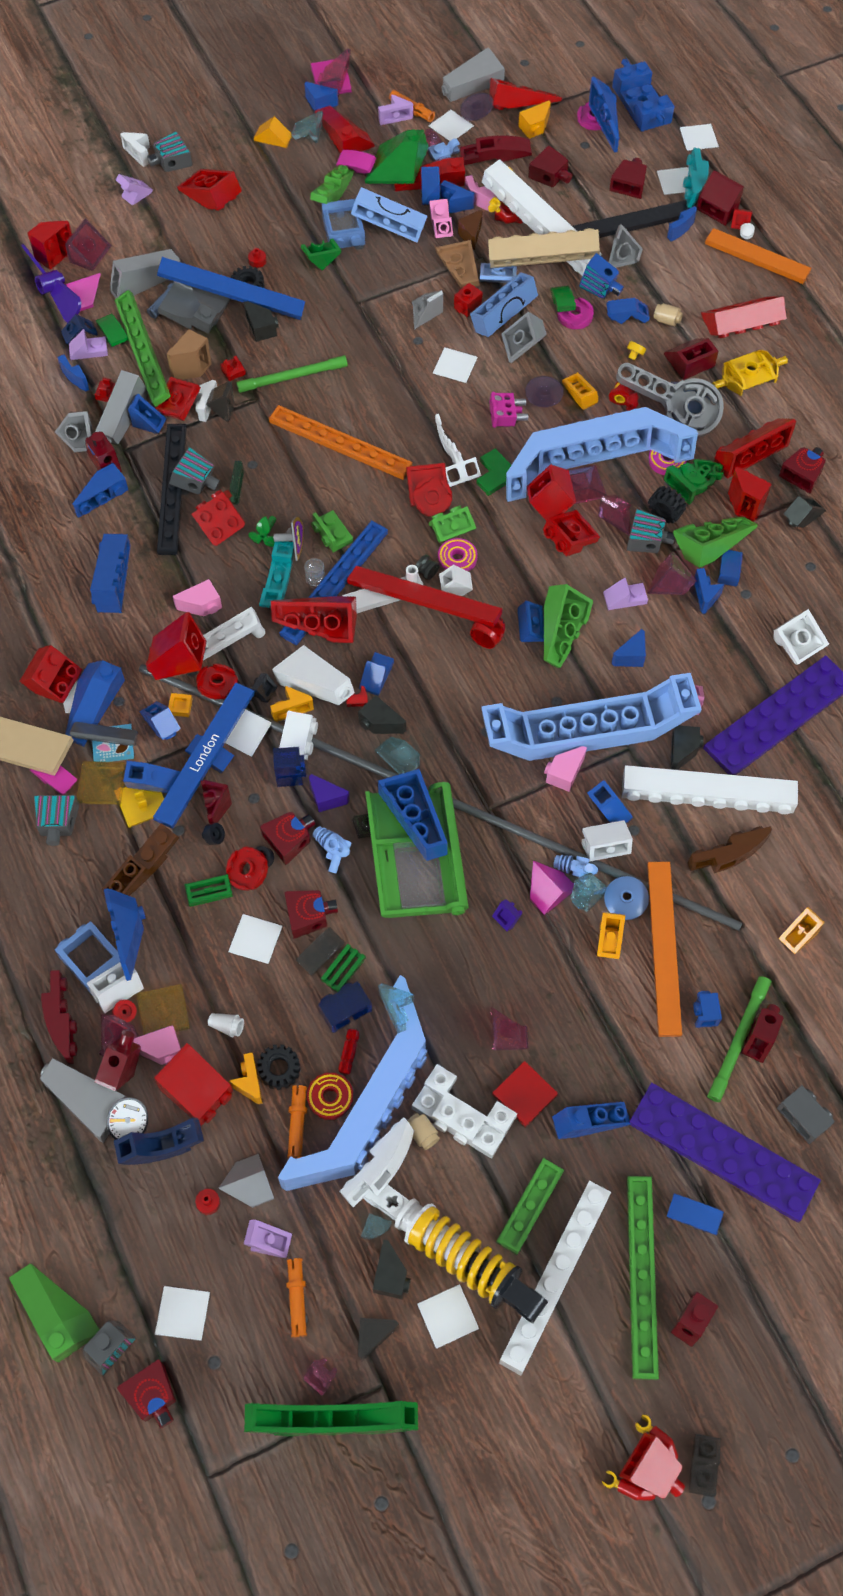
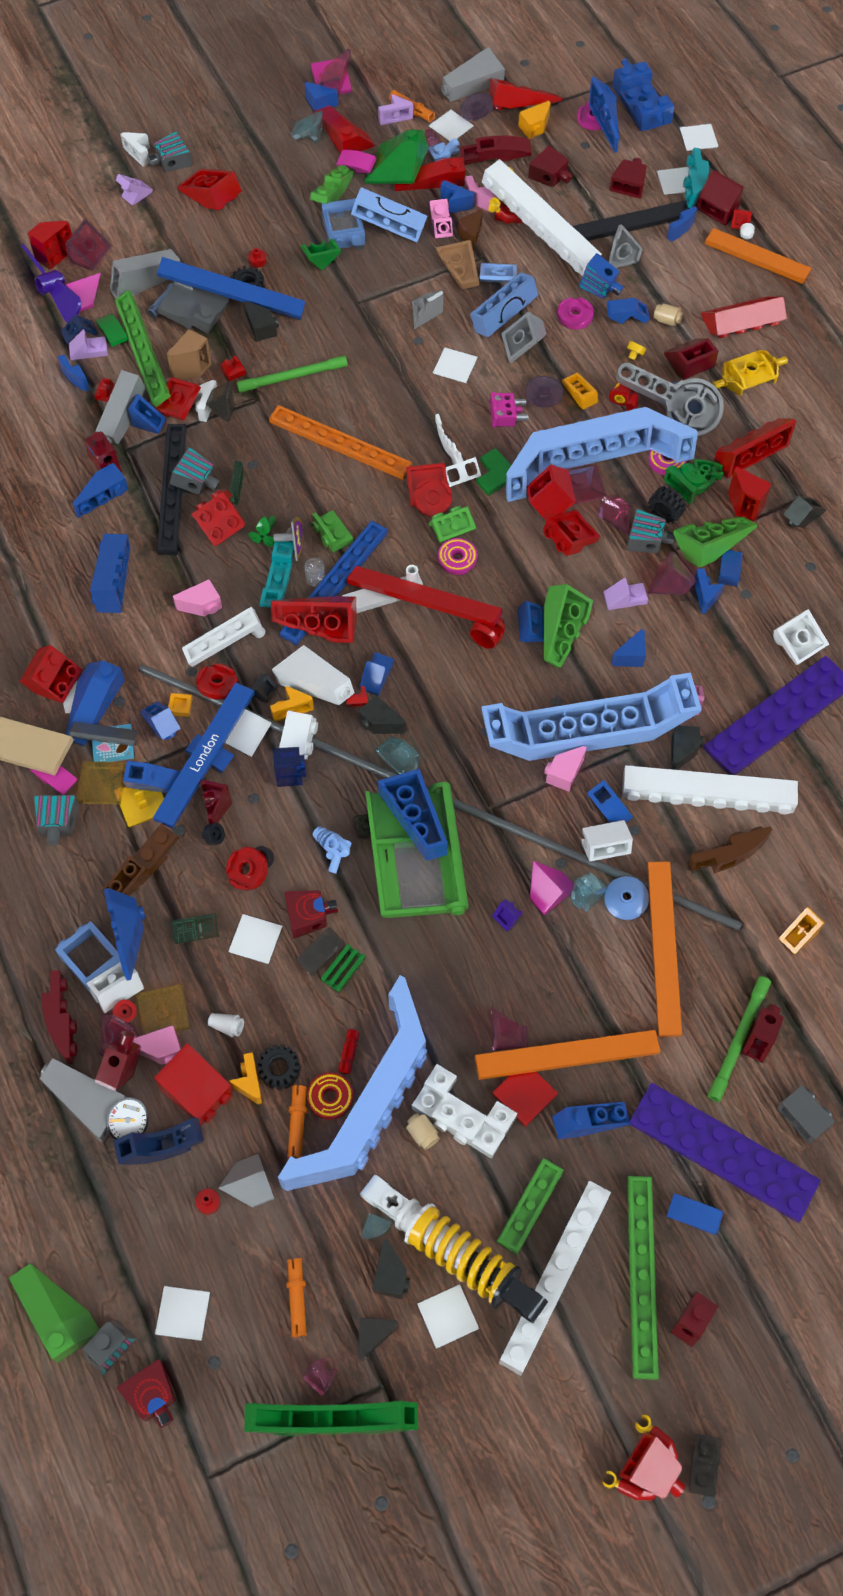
light grey slope [55,411,93,452] -> none
red slope [146,612,207,680] -> none
green tile [185,874,233,907] -> none
lavender slope [244,1220,292,1258] -> none
light orange slope [254,116,292,148] -> none
dark red torso [260,812,315,865] -> none
dark purple slope [309,774,350,812] -> none
clear blue piece [318,981,372,1033] -> none
white slope [339,1118,414,1207] -> none
clear light blue slope [378,983,414,1034] -> none
pearl dark grey wheel [416,554,440,580] -> none
blue slope [421,167,440,205] -> none
white brick [439,565,473,596] -> none
red brick [454,283,483,317] -> none
tan brick [488,228,600,268] -> none
green slope [550,286,576,312] -> none
light blue piece [554,855,598,878] -> none
light orange slope [597,912,625,959] -> none
blue brick [693,991,722,1028] -> none
dark red torso [779,447,826,494] -> none
none -> clear green tile [171,913,219,944]
none -> orange tile [475,1030,661,1080]

